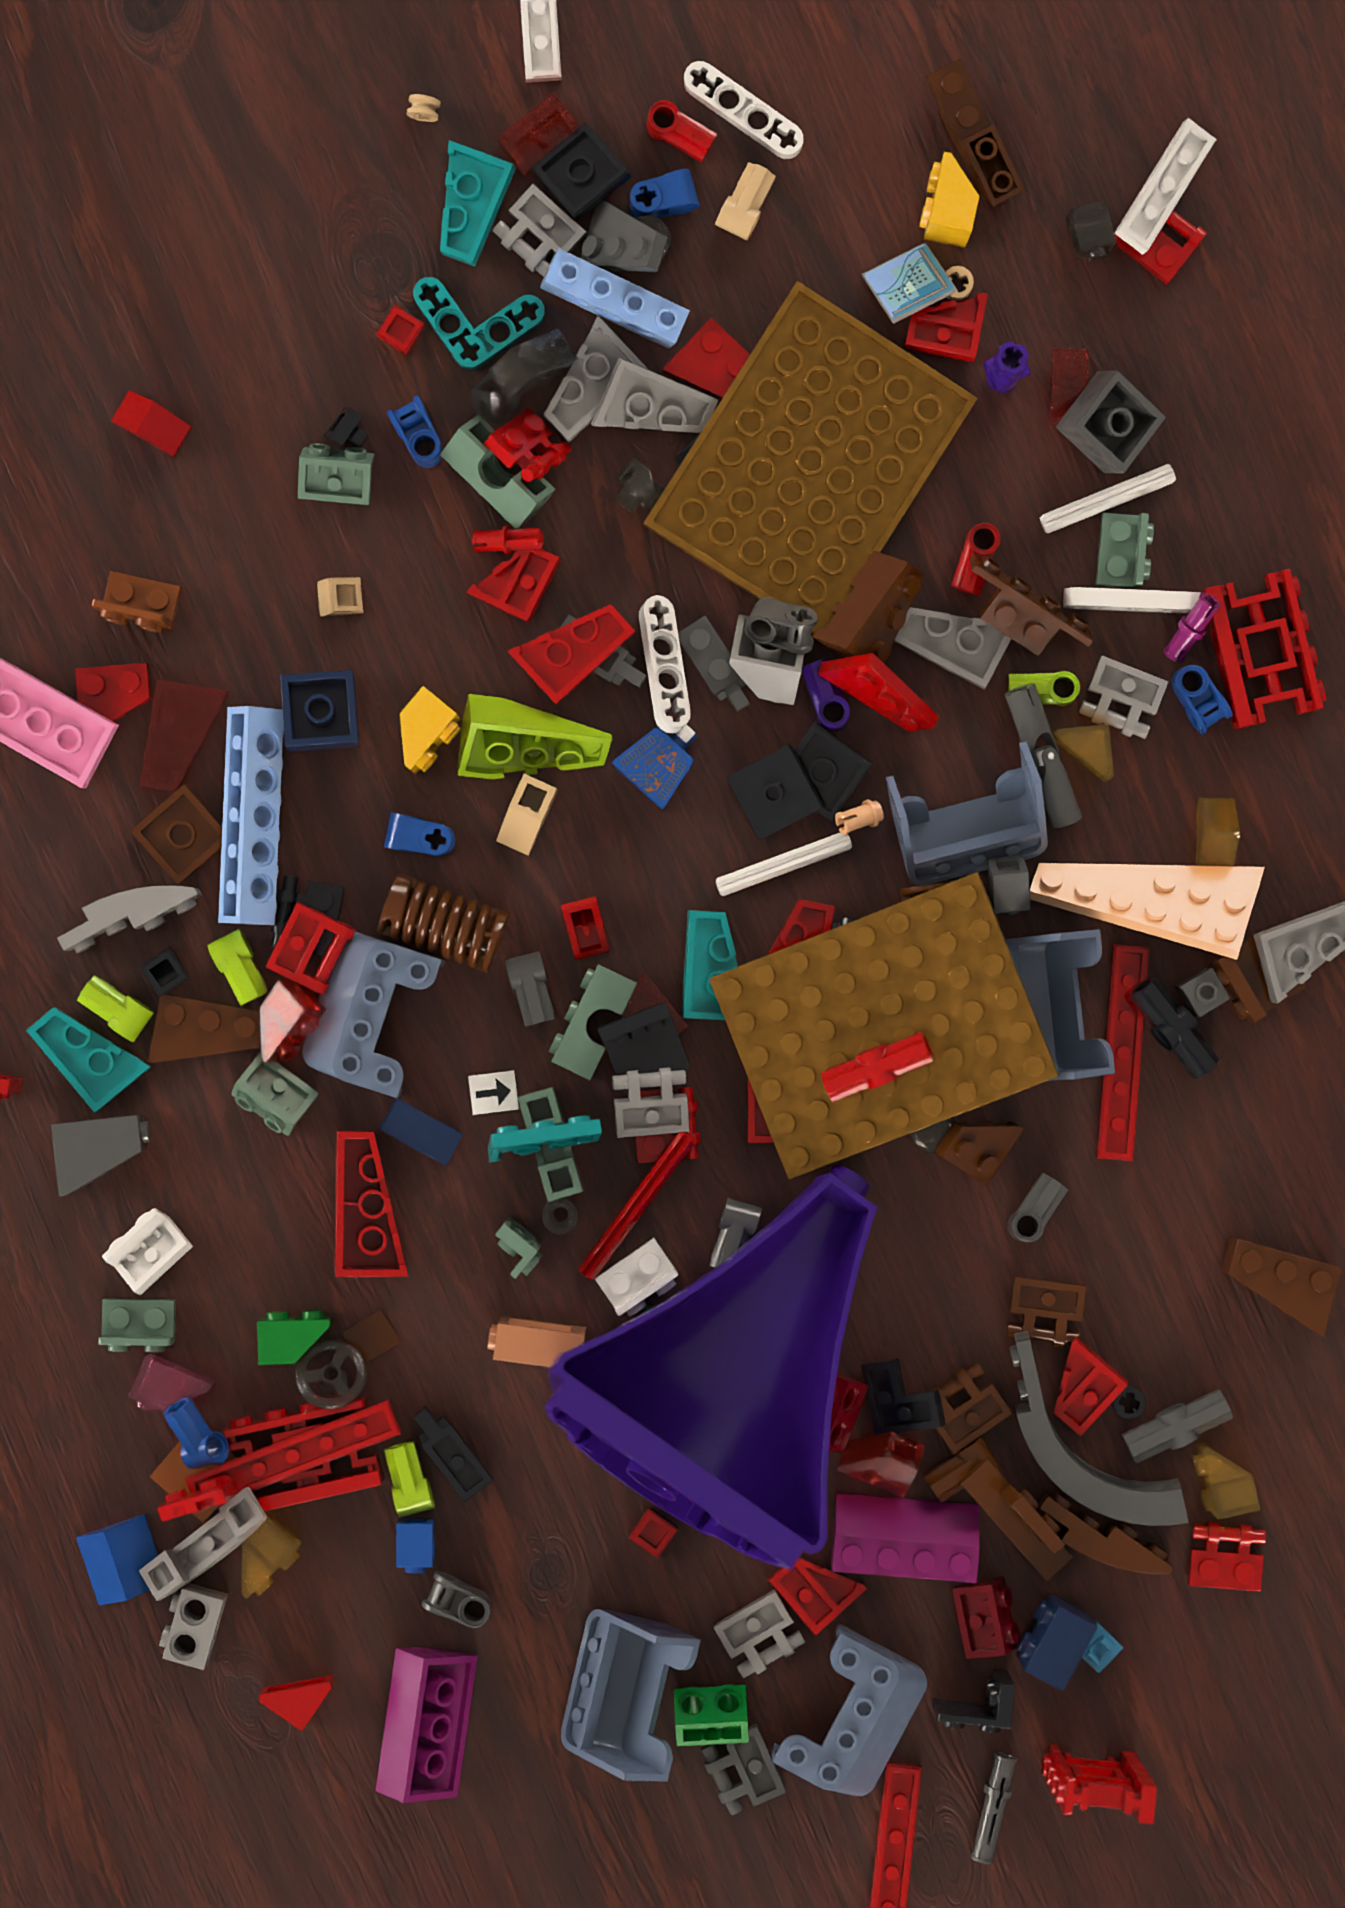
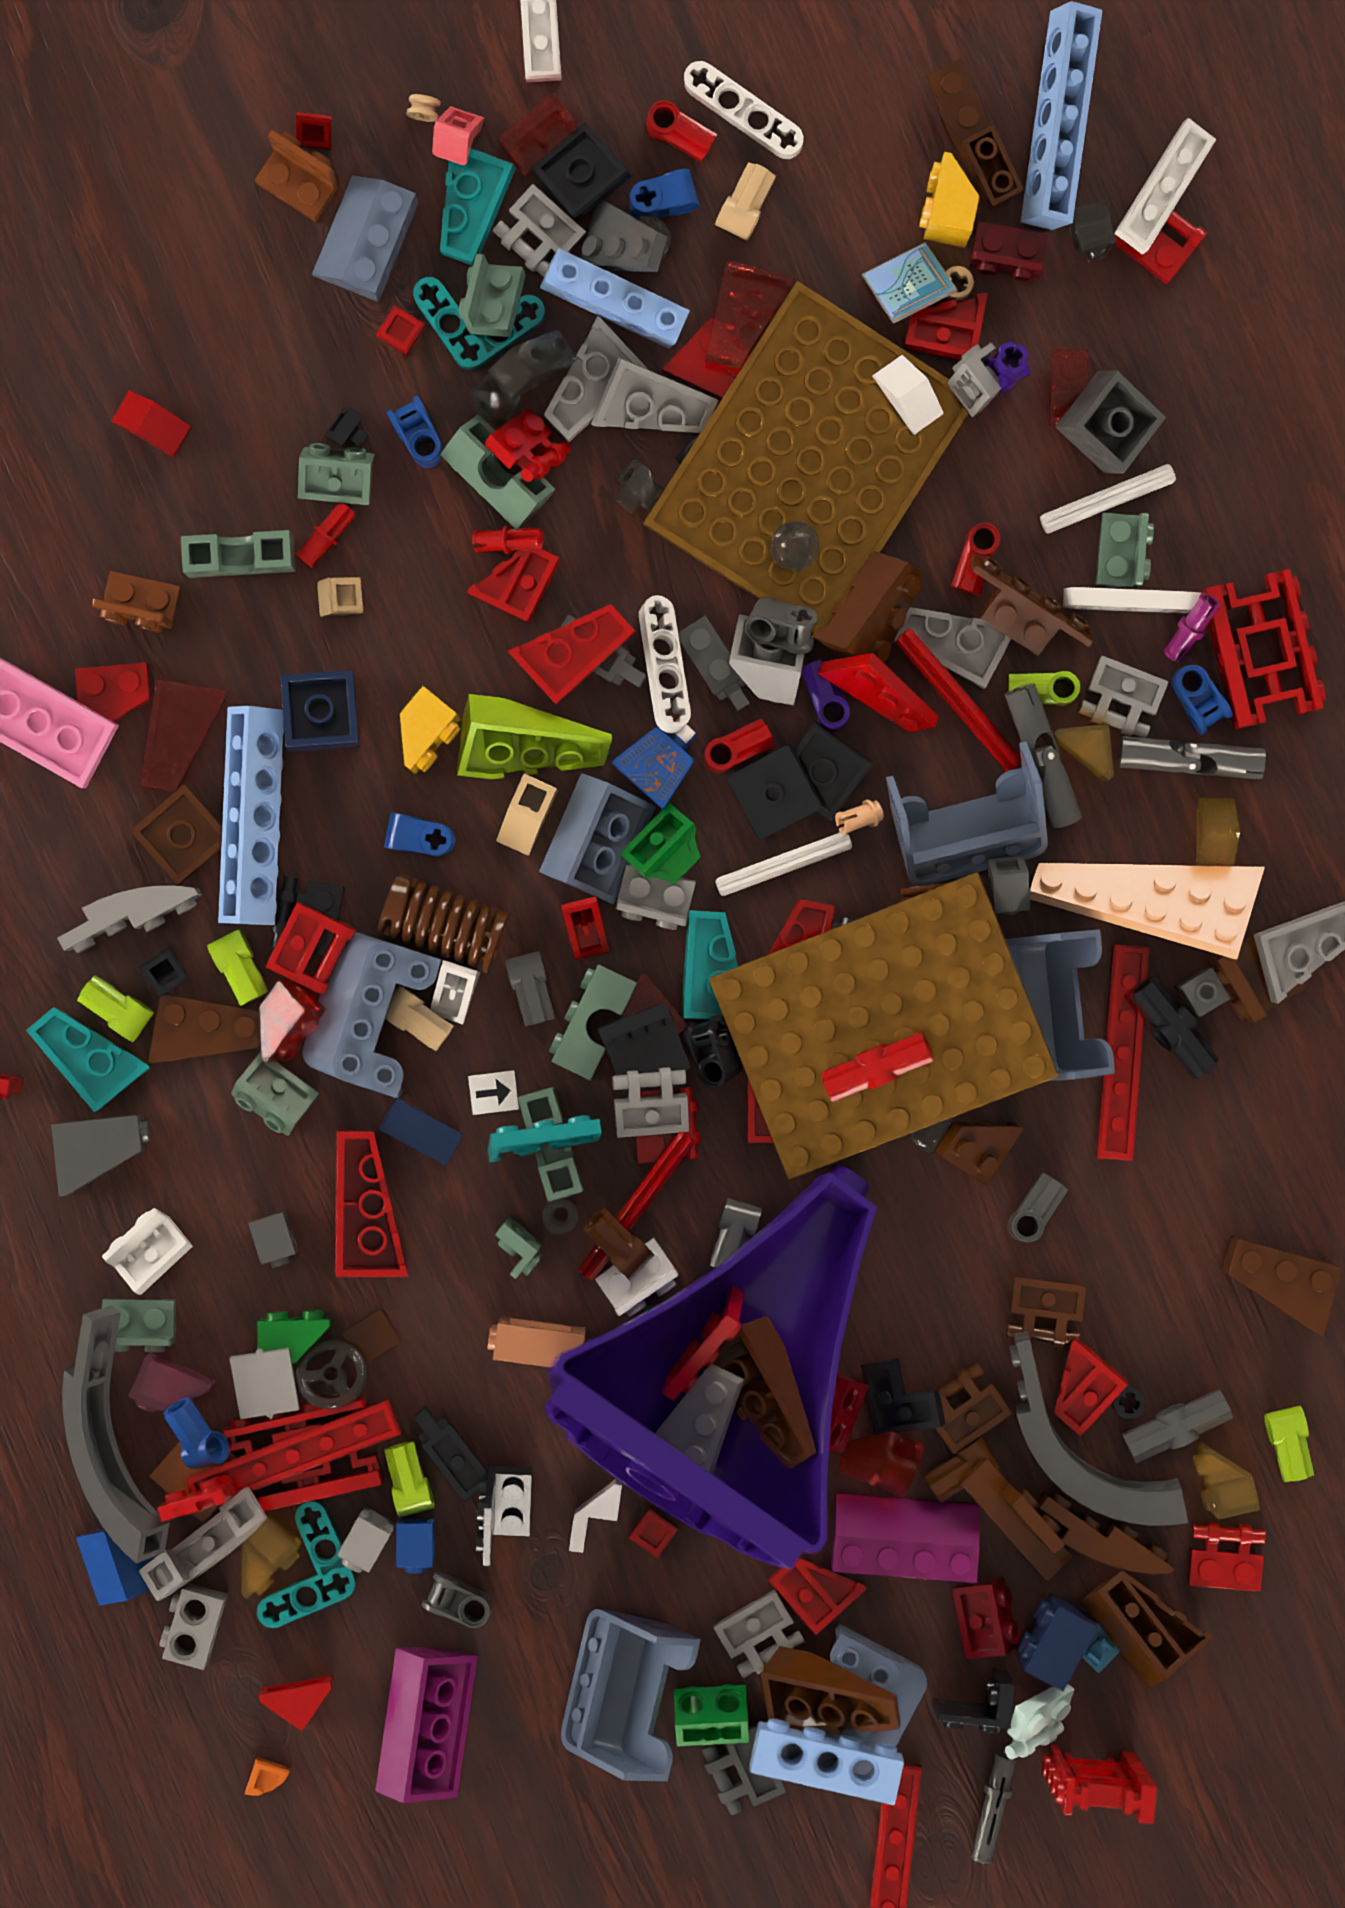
none -> dark grey arch [62,1305,170,1563]
none -> sand green arch [181,530,296,578]
none -> light grey piece [230,1347,300,1419]
none -> orange tile [245,1757,291,1796]
none -> dark grey brick [248,1210,299,1268]
none -> dark orange bracket [255,130,339,222]
none -> teal beam [257,1499,357,1628]
none -> red slope [295,112,332,149]
none -> red axle [295,503,356,569]
none -> sand blue slope [312,175,419,302]
none -> light grey brick [337,1506,396,1573]
none -> tan piece [385,984,454,1051]
none -> white slope [430,960,480,1024]
none -> coral slope [432,106,484,165]
none -> sand green bracket [459,254,526,337]
none -> bracket [476,1465,532,1566]
none -> sand blue slope [539,773,656,904]
none -> white slope [569,1479,622,1553]
none -> reddish brown piece [582,1208,655,1280]
none -> light grey bracket [616,863,696,930]
none -> green slope [619,803,701,884]
none -> light grey wing [655,1364,744,1474]
none -> red wing [662,1285,744,1401]
none -> black piece [684,1015,743,1088]
none -> red piece [702,718,775,773]
none -> reddish brown wedge [702,1315,817,1470]
none -> clear red wing [705,260,796,369]
none -> light blue brick [749,1719,904,1805]
none -> reddish brown wedge [761,1646,901,1735]
none -> clear smoke piece [770,521,820,572]
none -> white slope [872,355,944,435]
none -> red axle [896,628,1021,771]
none -> light grey bracket [947,342,1002,417]
none -> dark red bracket [969,221,1048,282]
none -> light aqua plate [1005,1684,1075,1760]
none -> light blue brick [1020,1,1103,230]
none -> reddish brown wedge [1081,1570,1215,1688]
none -> dark grey piece [1117,736,1266,780]
none -> lime piece [1264,1406,1314,1482]

